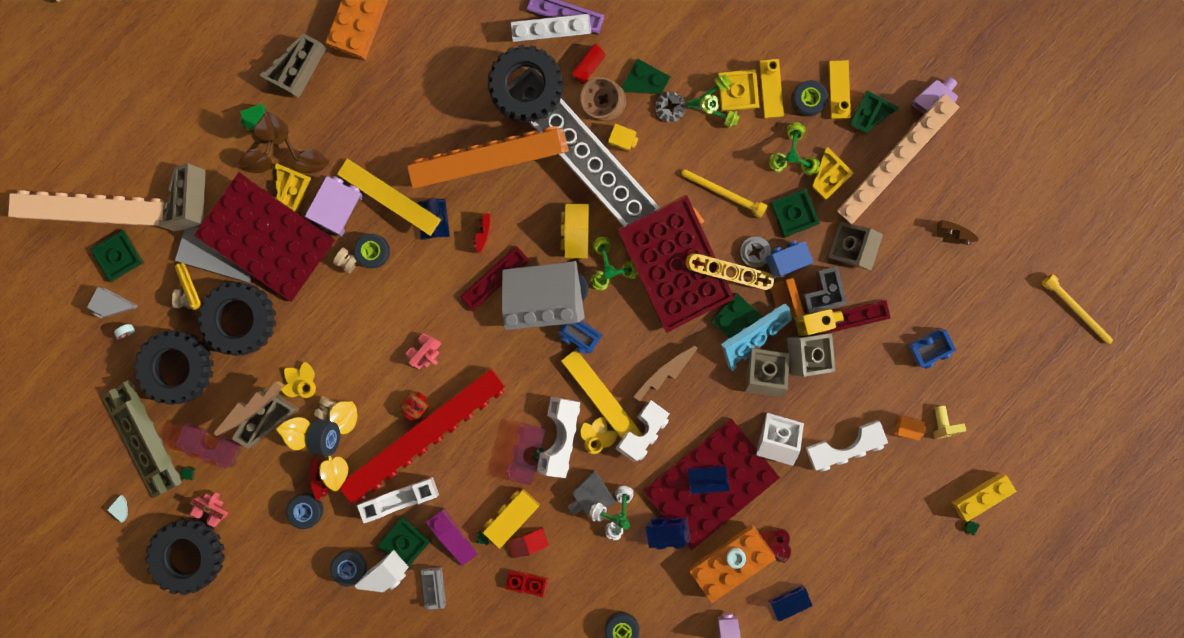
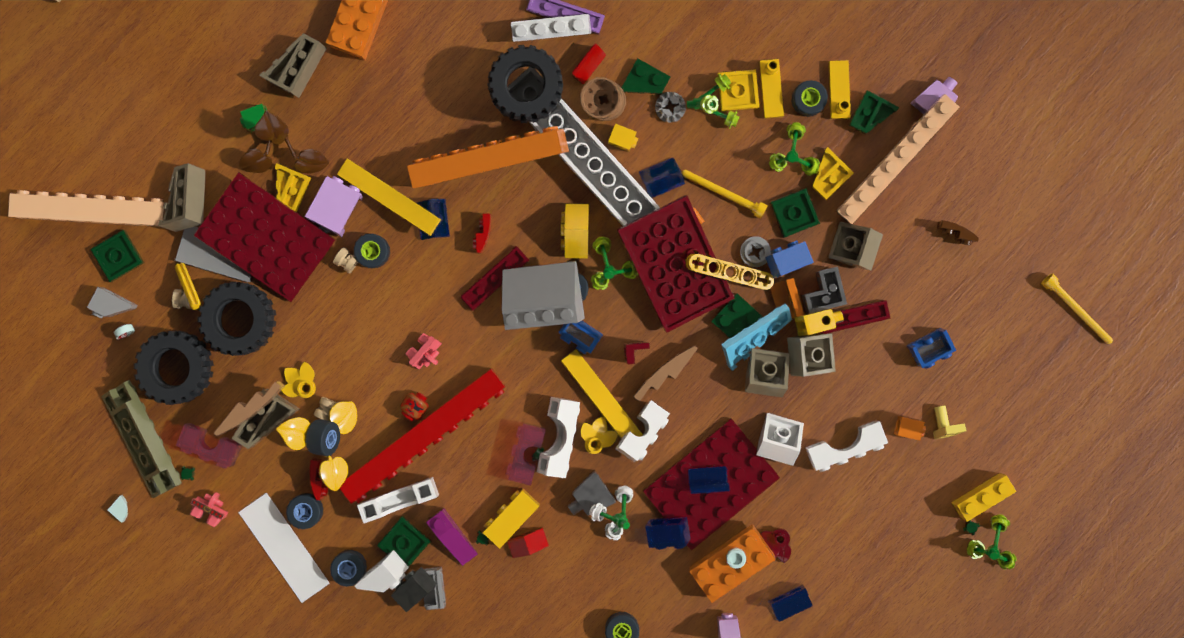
black tyre [145,518,225,595] -> none
red slope [505,570,549,598] -> none
none -> white sticker [238,493,330,603]
none -> pearl dark grey piece [391,567,437,612]
none -> dark red fence [624,342,650,365]
none -> clear blue panel [639,158,685,198]
none -> lime plant [967,514,1017,570]

